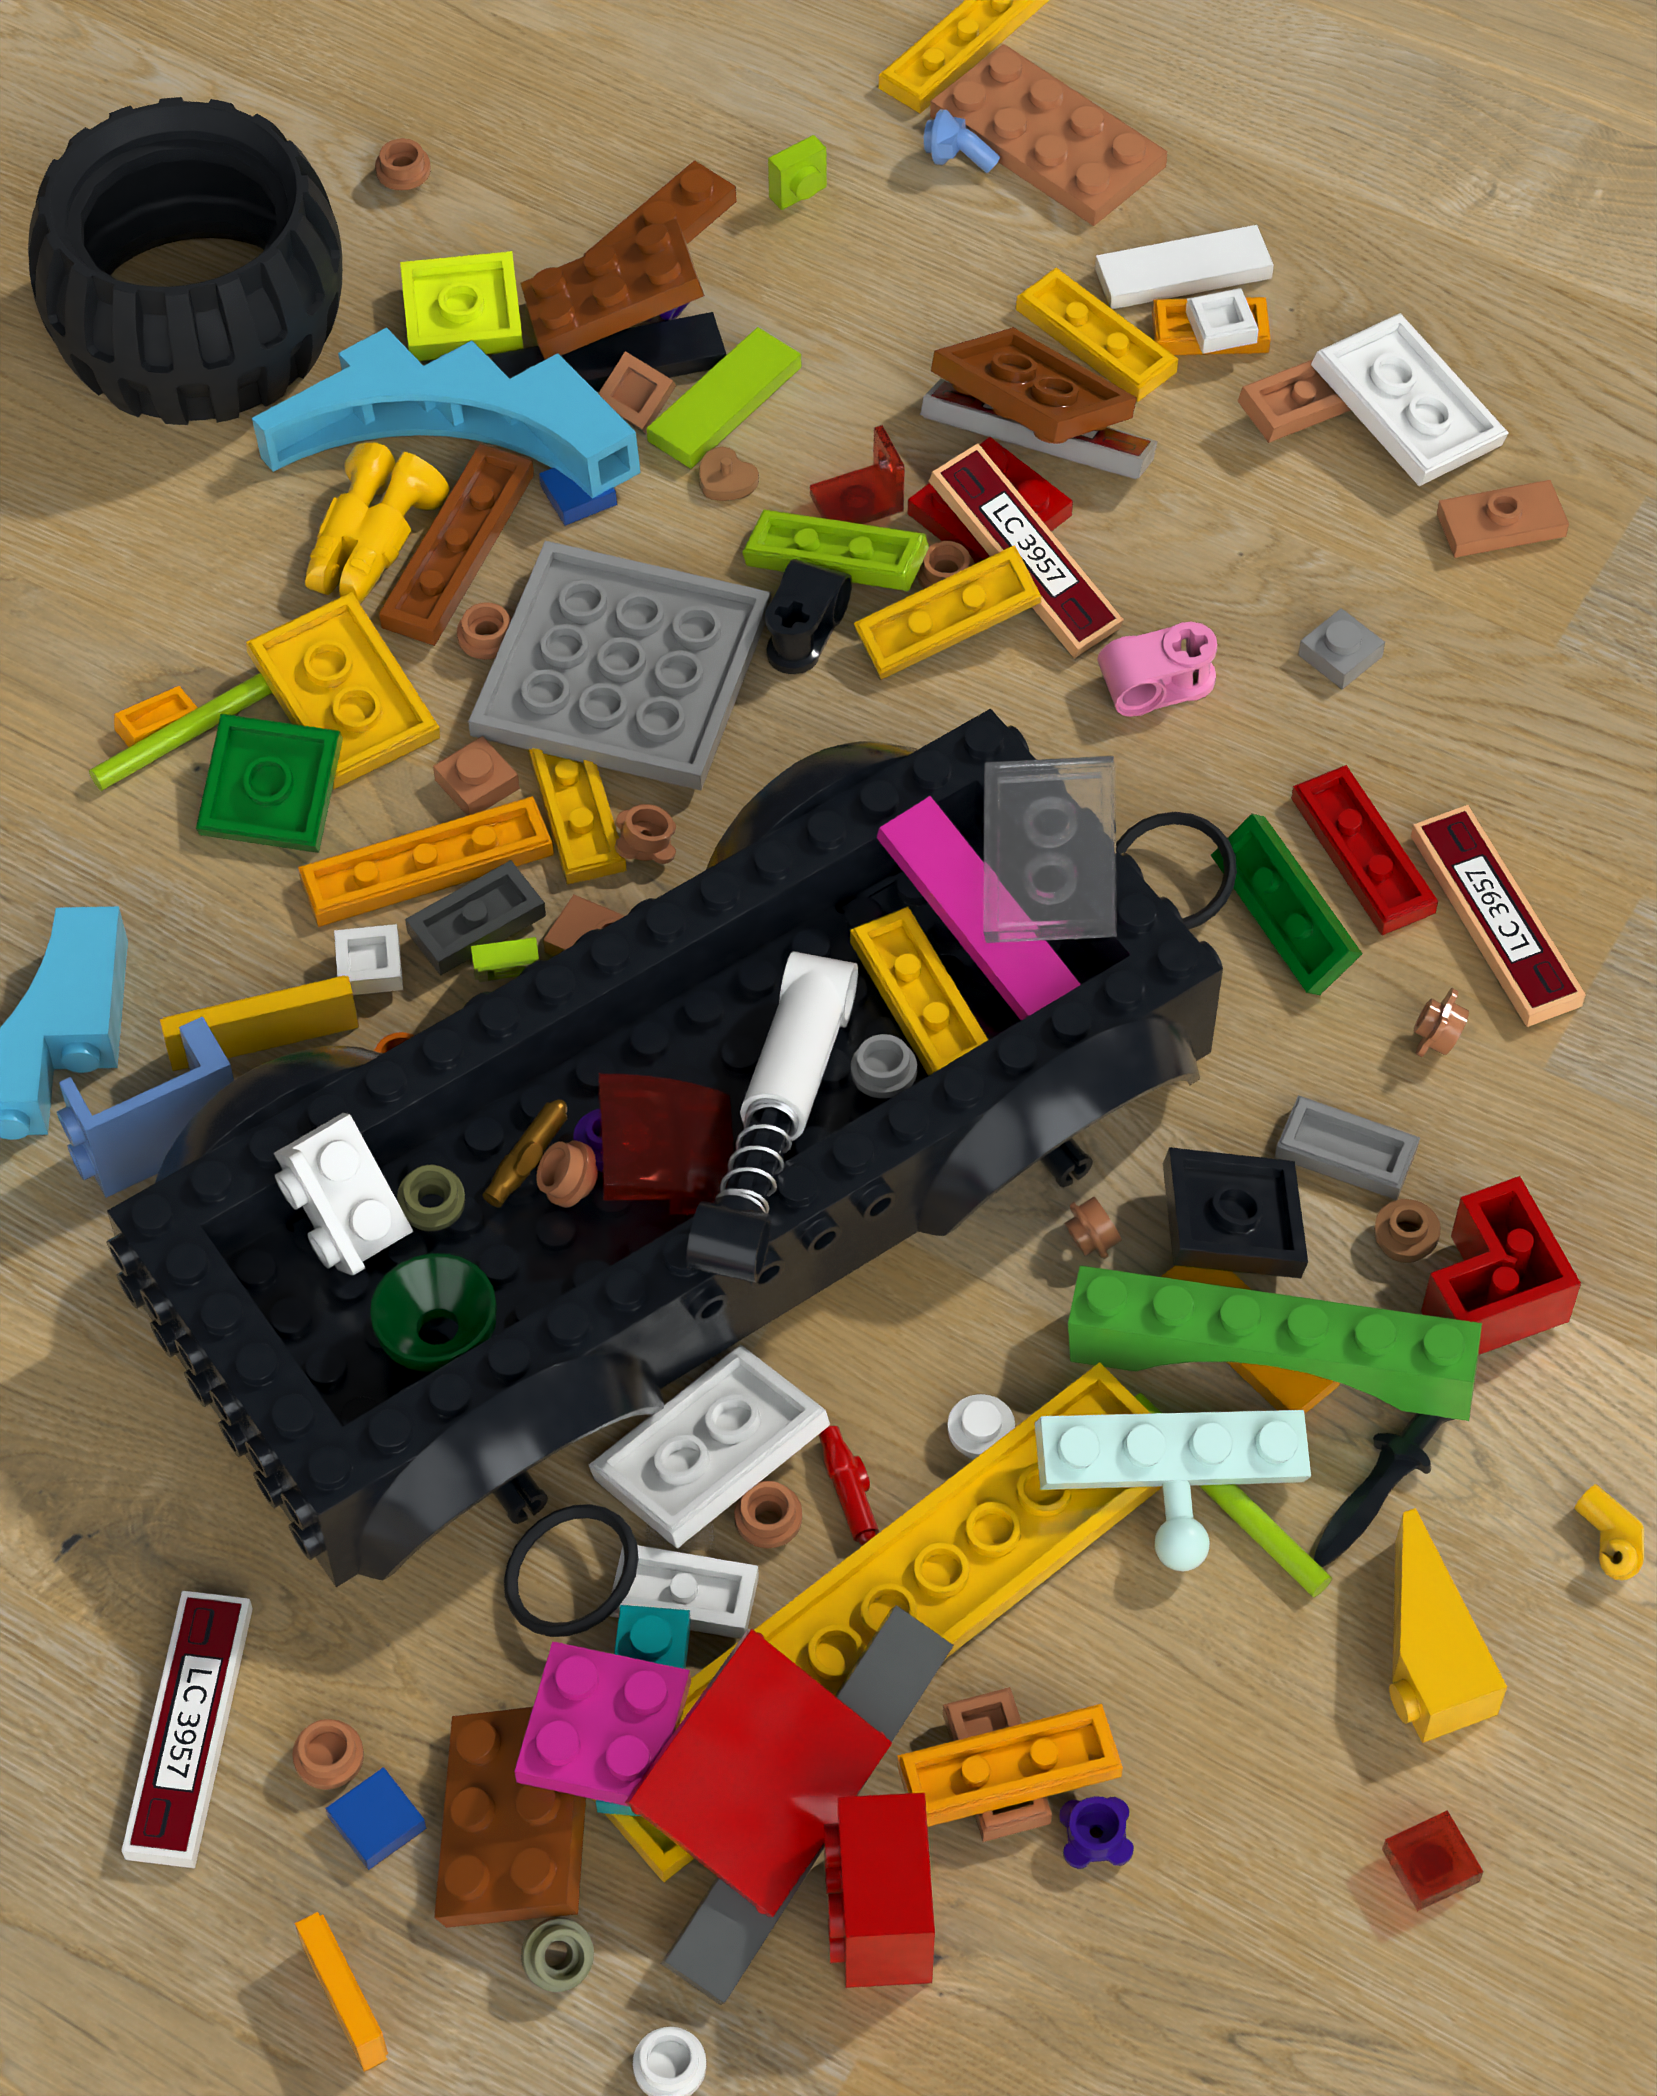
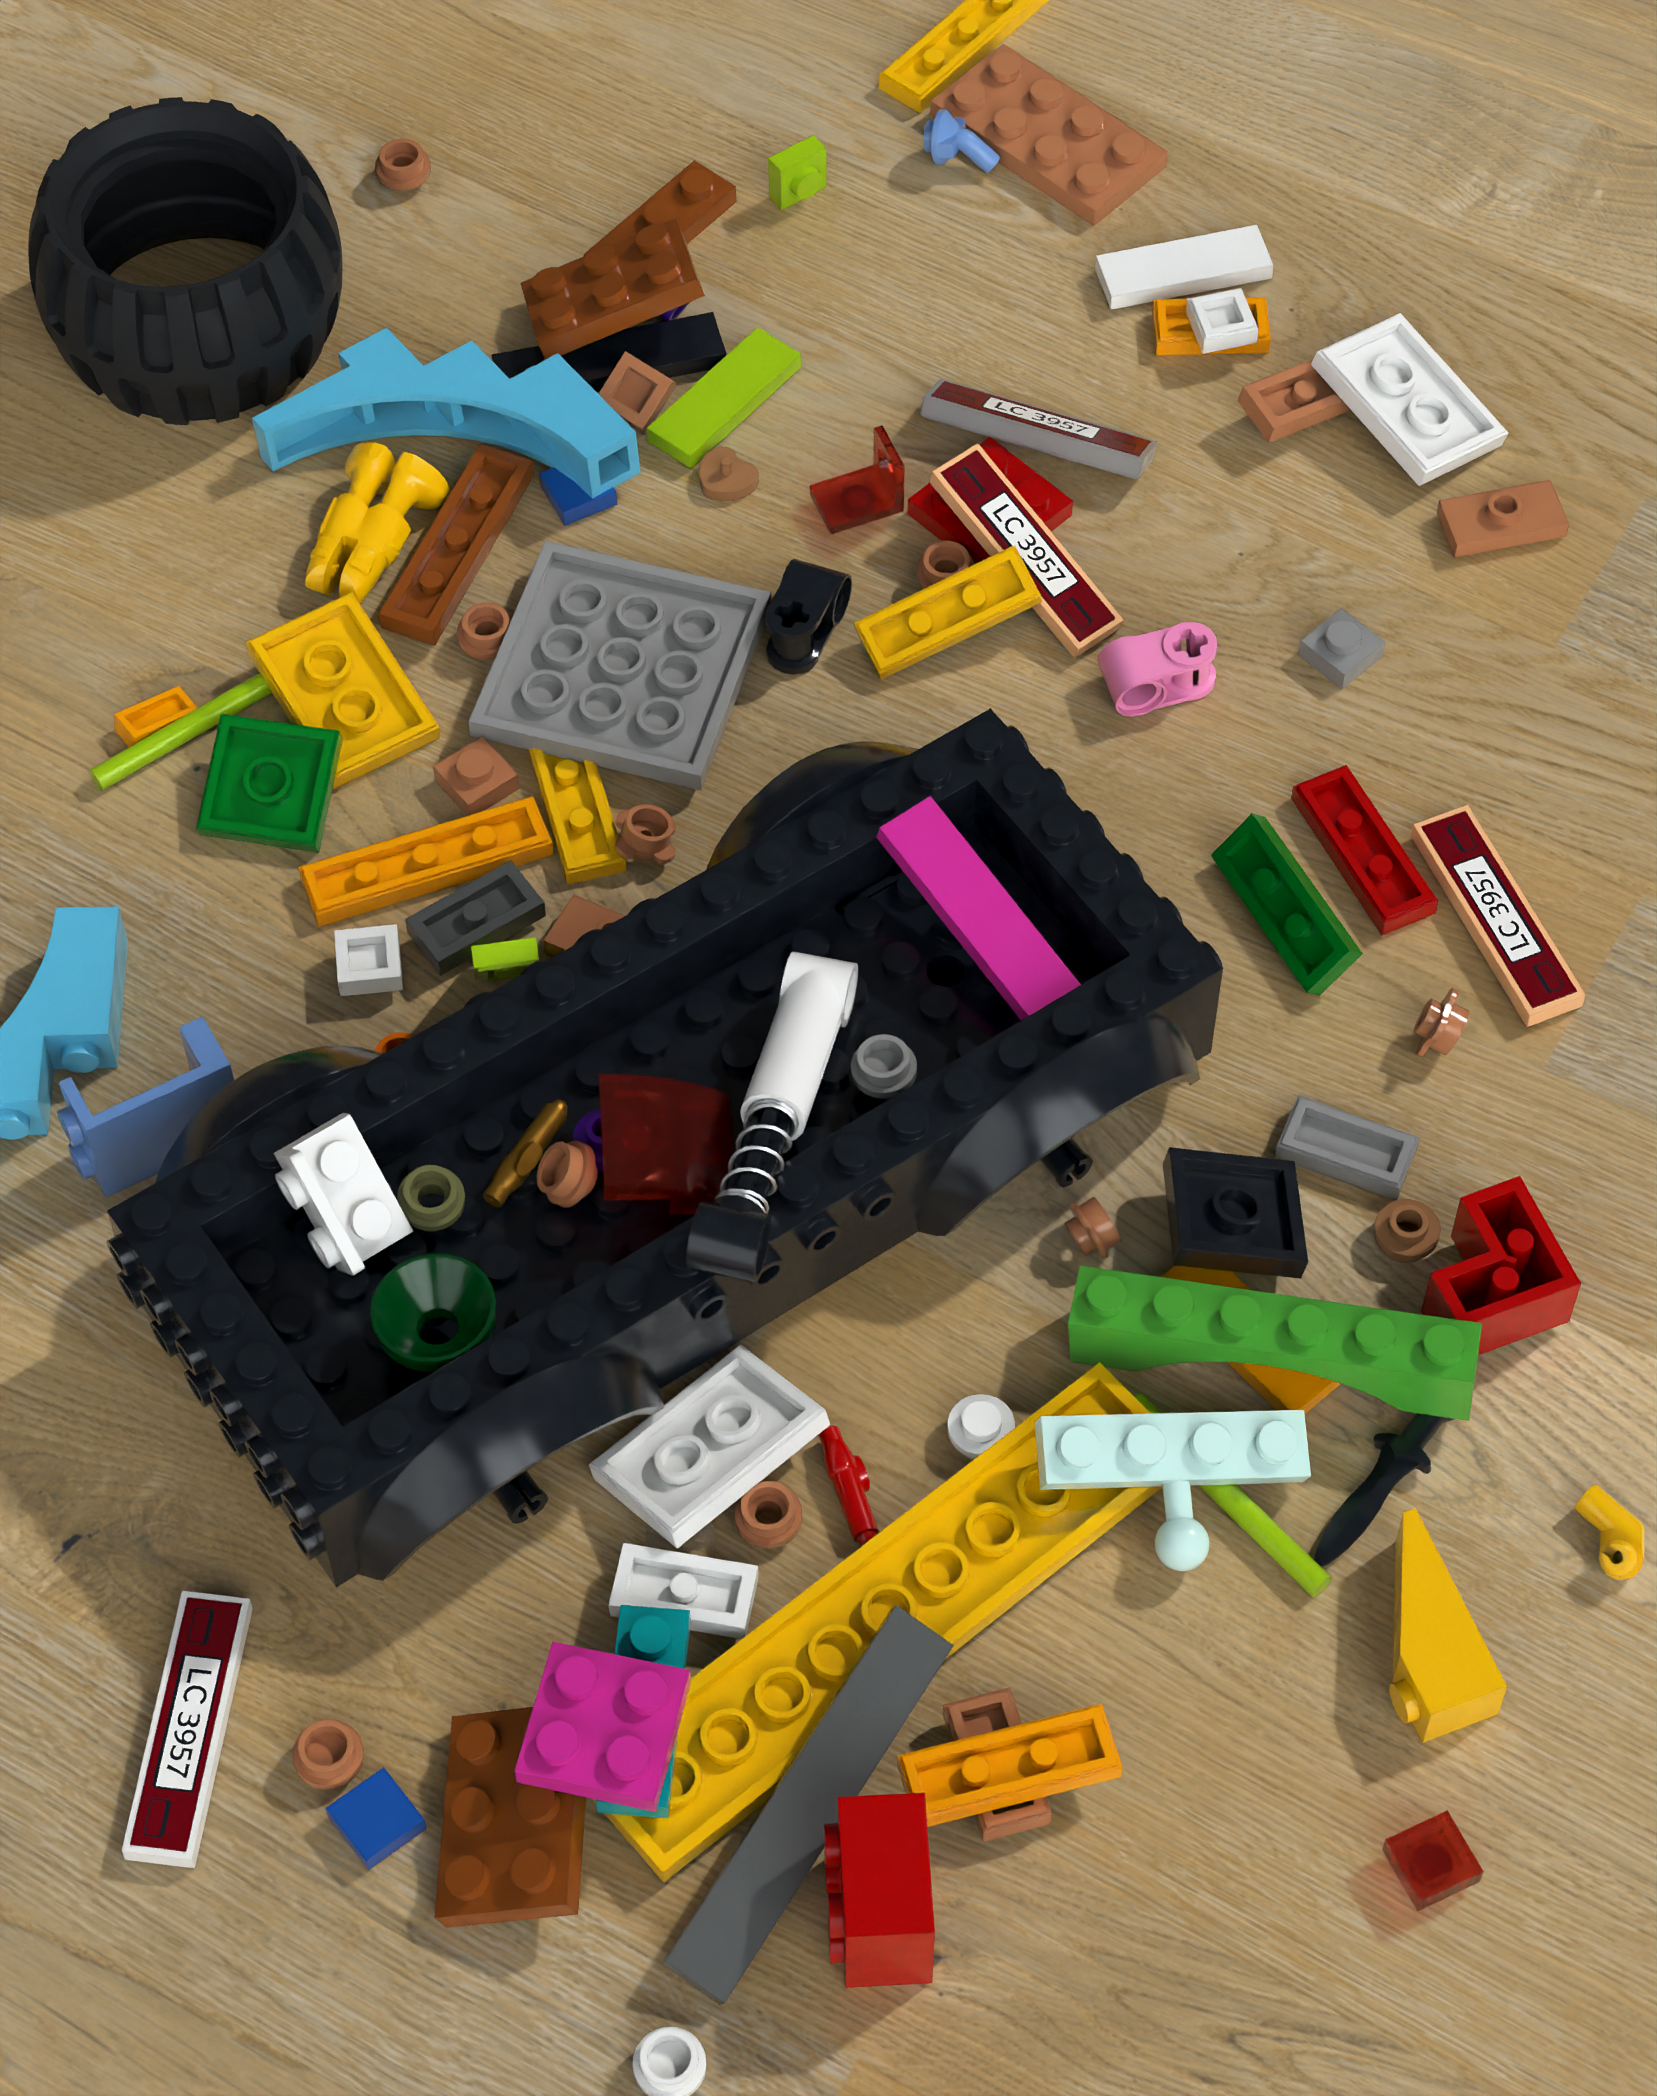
yellow tile [160,975,359,1071] -> none
light orange tile [295,1912,388,2072] -> none
neon yellow plate [400,251,523,361] -> none
black tyre [504,1504,639,1637] -> none
olive plate [521,1917,594,1992] -> none
red piece [625,1629,892,1917] -> none
lime tile [742,509,929,591] -> none
yellow tile [850,907,988,1076] -> none
dark orange plate [931,327,1137,444] -> none
clear tile [983,756,1117,943] -> none
yellow tile [1016,267,1178,402] -> none
dark purple plate [1059,1796,1134,1869] -> none
black tyre [1114,812,1237,930] -> none

